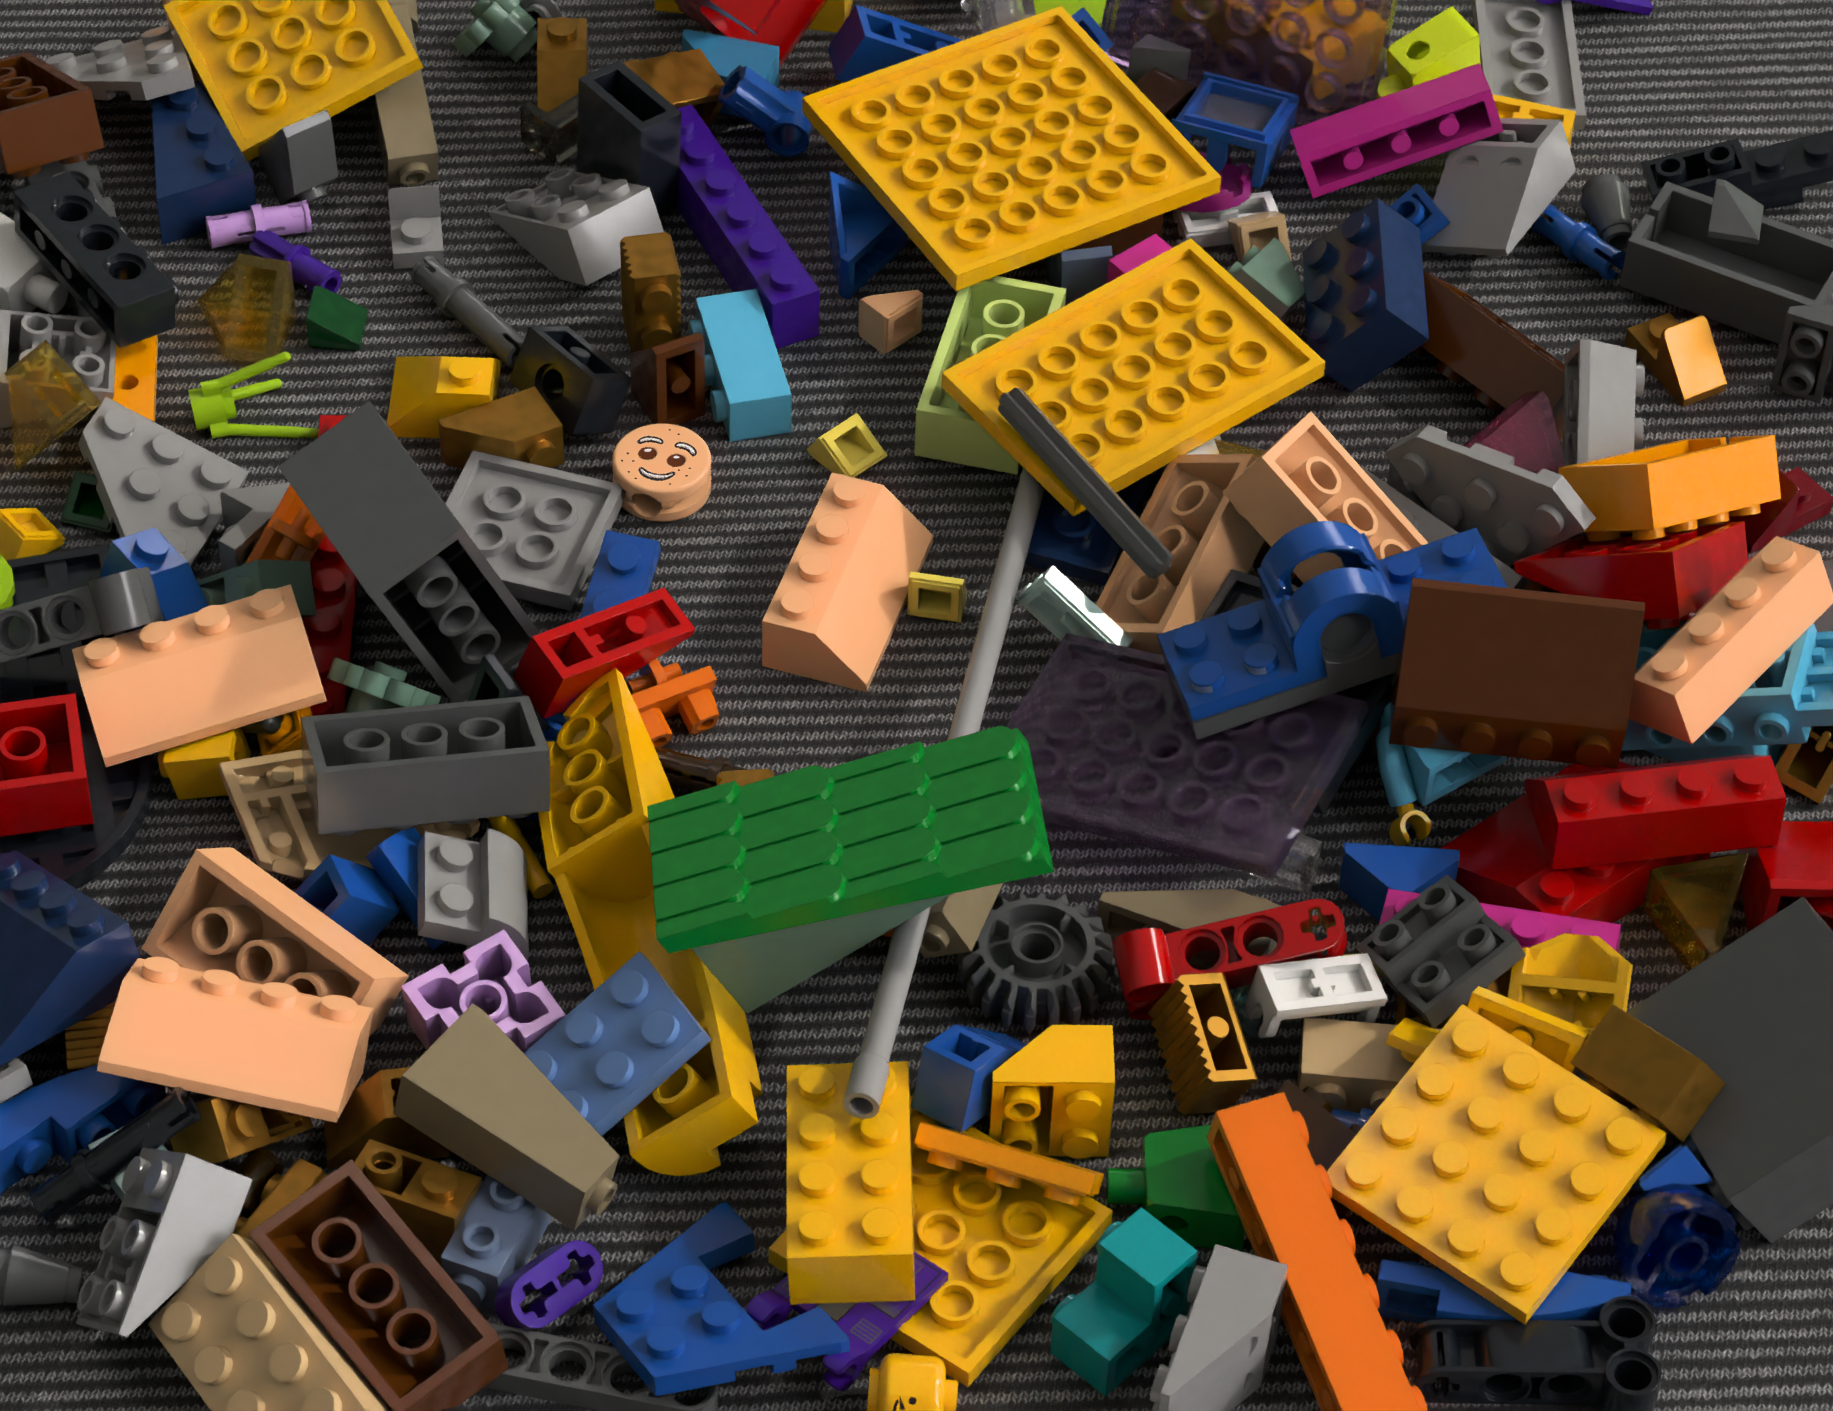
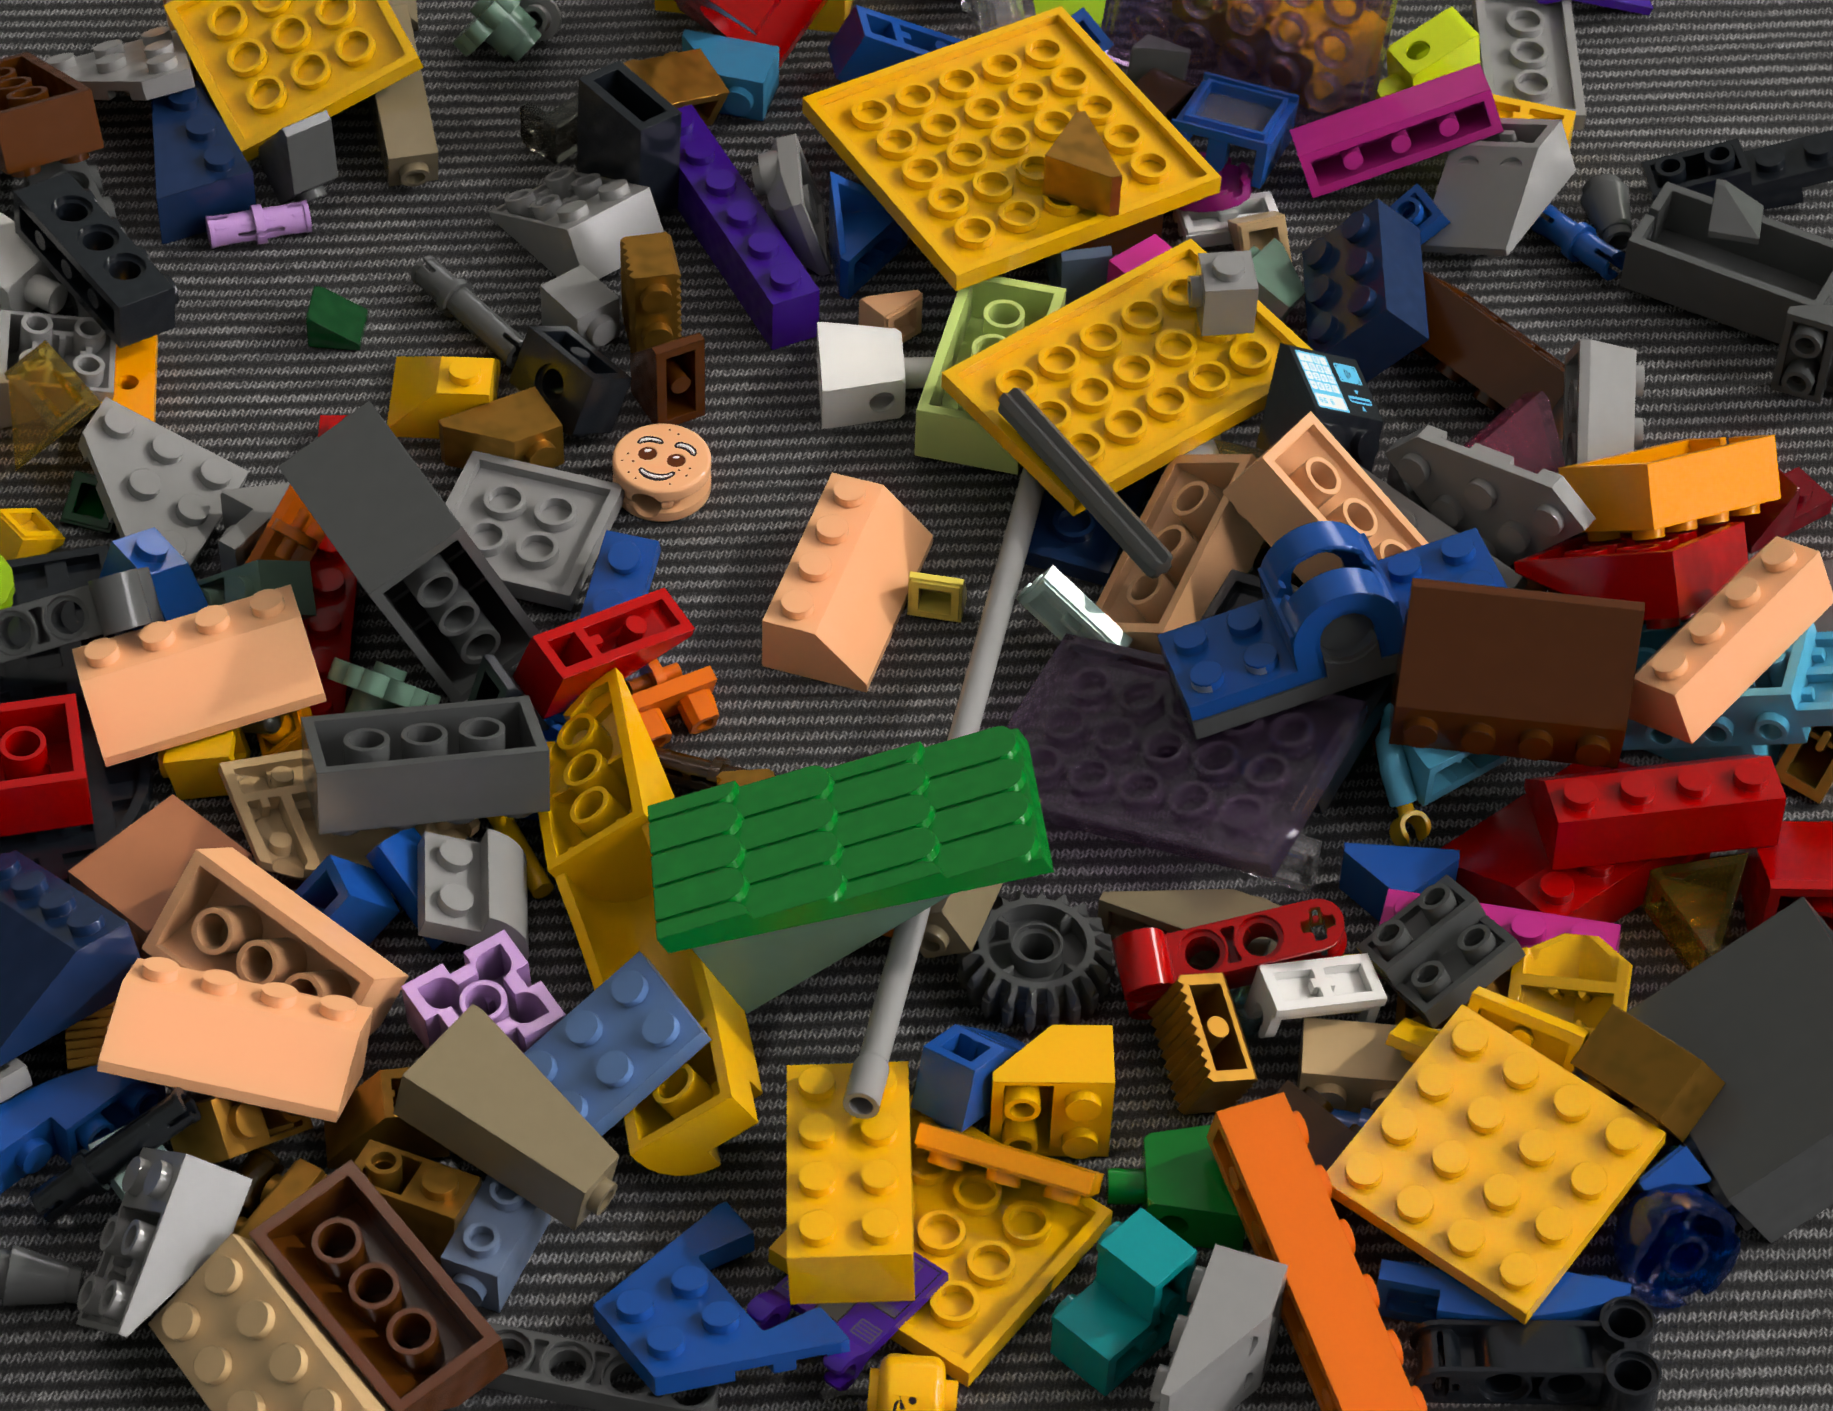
lime plant [188,351,319,439] -> none
clear yellow slope [197,254,296,362] -> none
dark purple axle [249,230,342,293] -> none
light grey slope [387,185,445,269] -> none
dark purple beam [495,1240,603,1330] -> none
pearl gold slope [537,17,589,128] -> none
medium azure brick [688,289,792,442] -> none
blue piece [718,65,812,157] -> none
light yellow slope [806,413,888,478] -> none
slope [1624,313,1727,407] -> none
none -> nougat brick [68,794,252,959]
none -> light grey brick [540,264,620,349]
none -> light grey slope [751,133,831,276]
none -> white torso [817,322,934,429]
none -> pearl gold slope [1043,111,1122,217]
none -> light grey brick [1187,250,1259,336]
none -> black slope [1255,343,1384,473]

